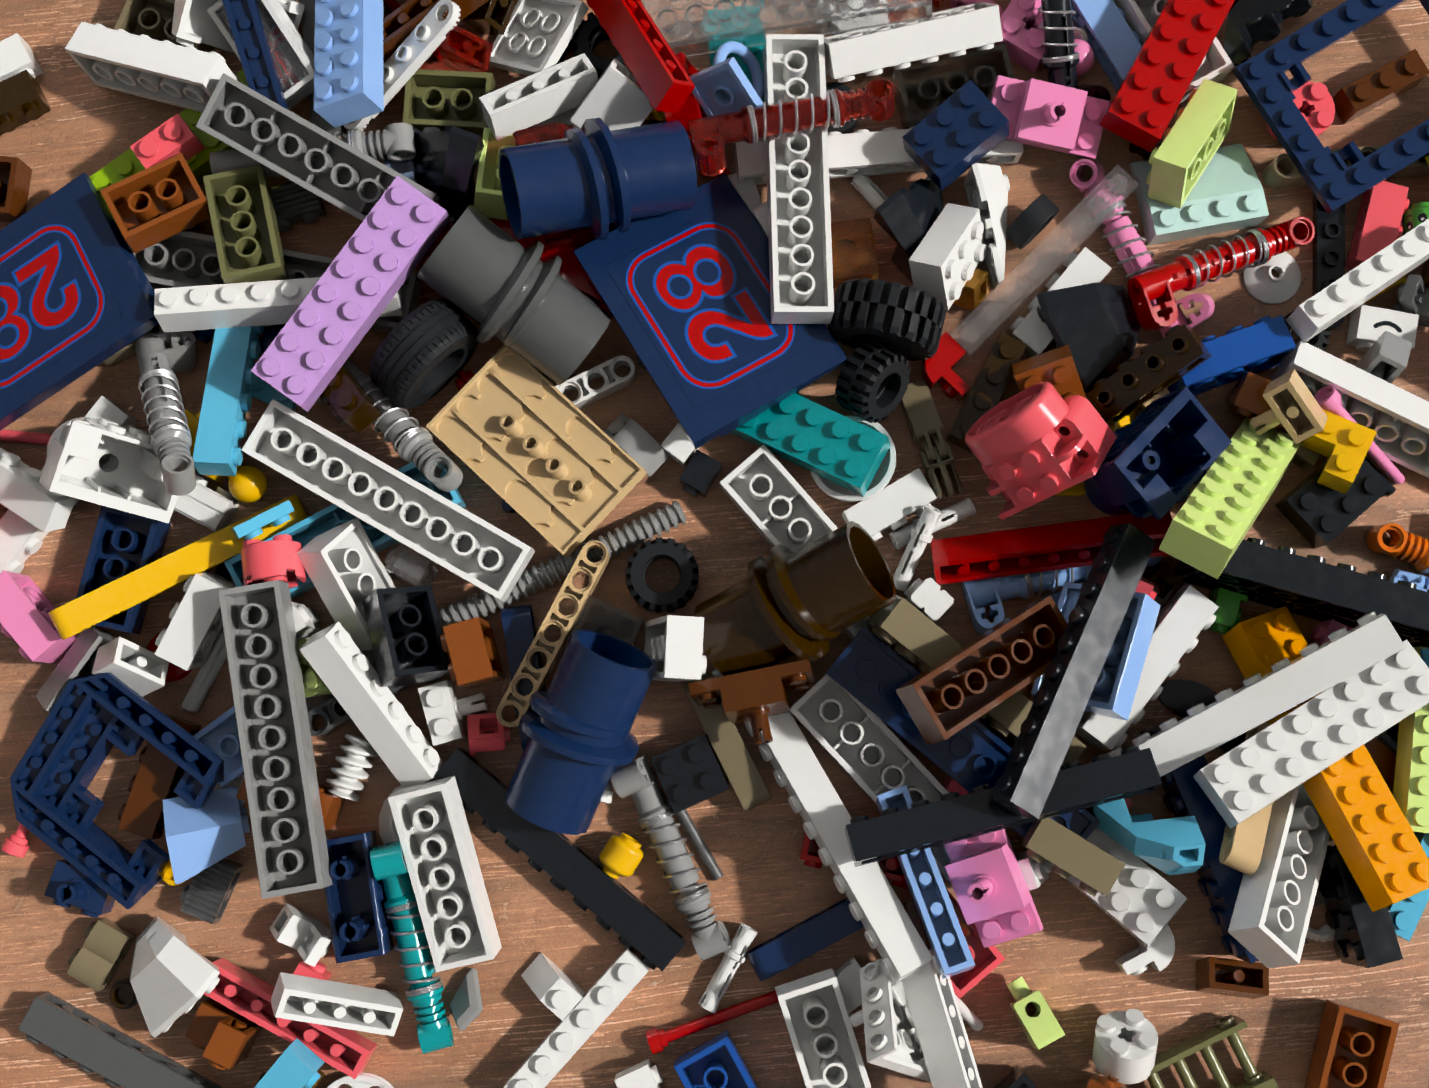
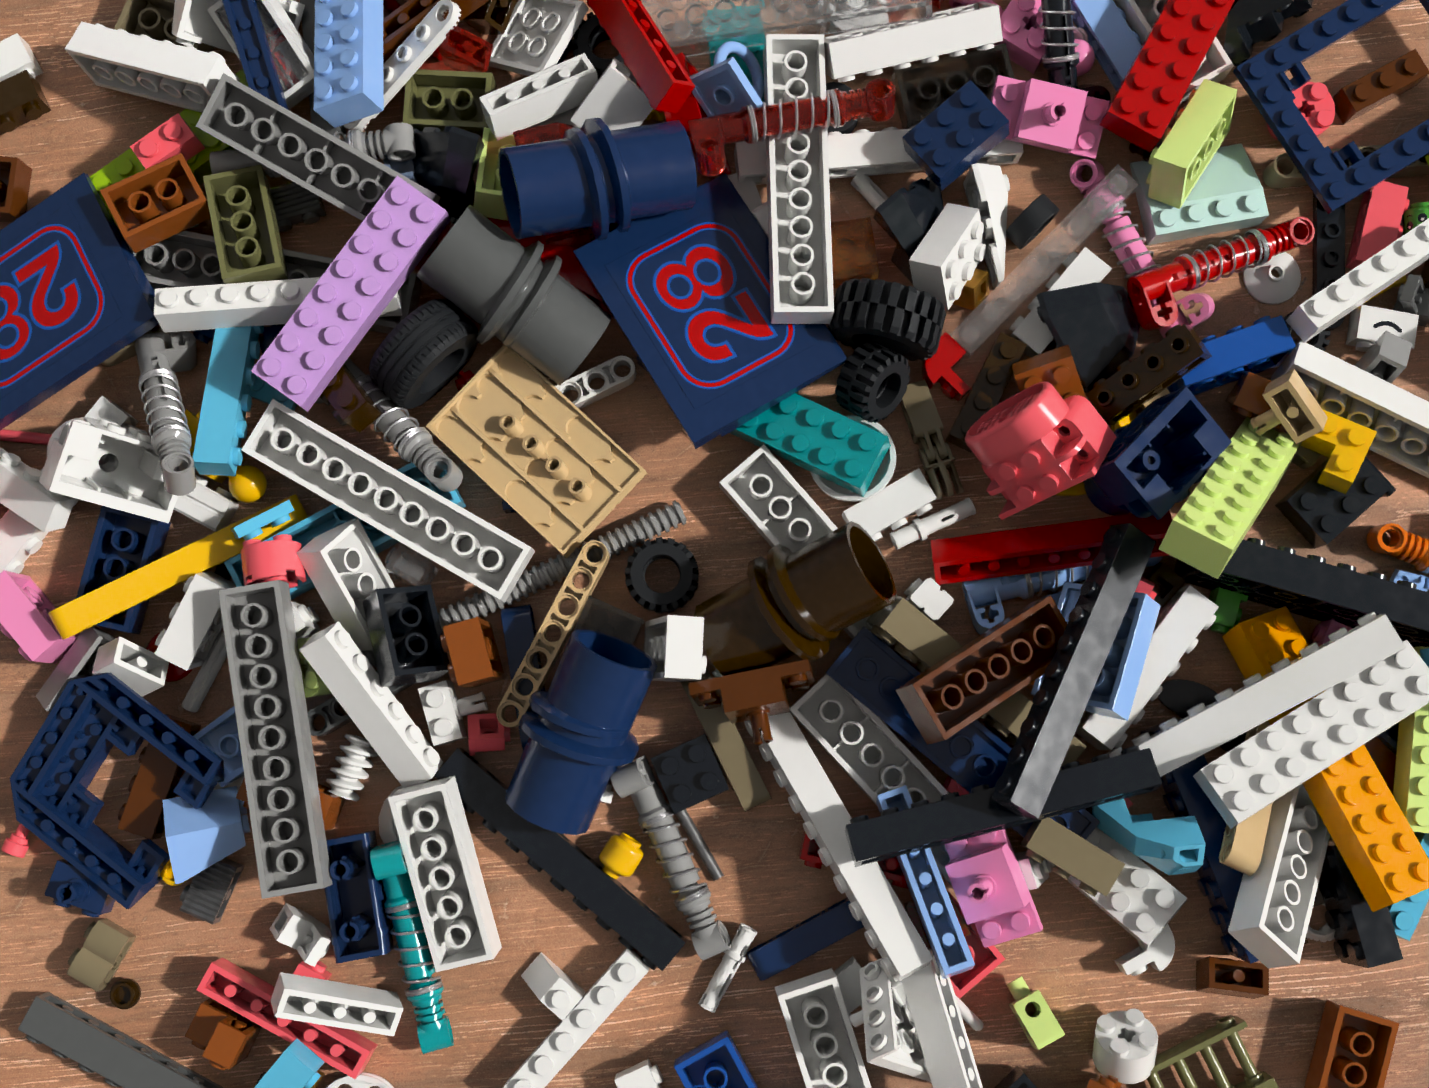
white brick [130,915,220,1038] -> none
light grey piece [449,968,483,1031] -> none
light grey brick [604,413,670,477] -> none
red piece [645,991,779,1055] -> none
white brick [660,422,701,467] -> none
black brick [679,450,722,498] -> none
white pin [893,505,942,591] -> none
bright pink piece [1314,385,1405,485] -> none

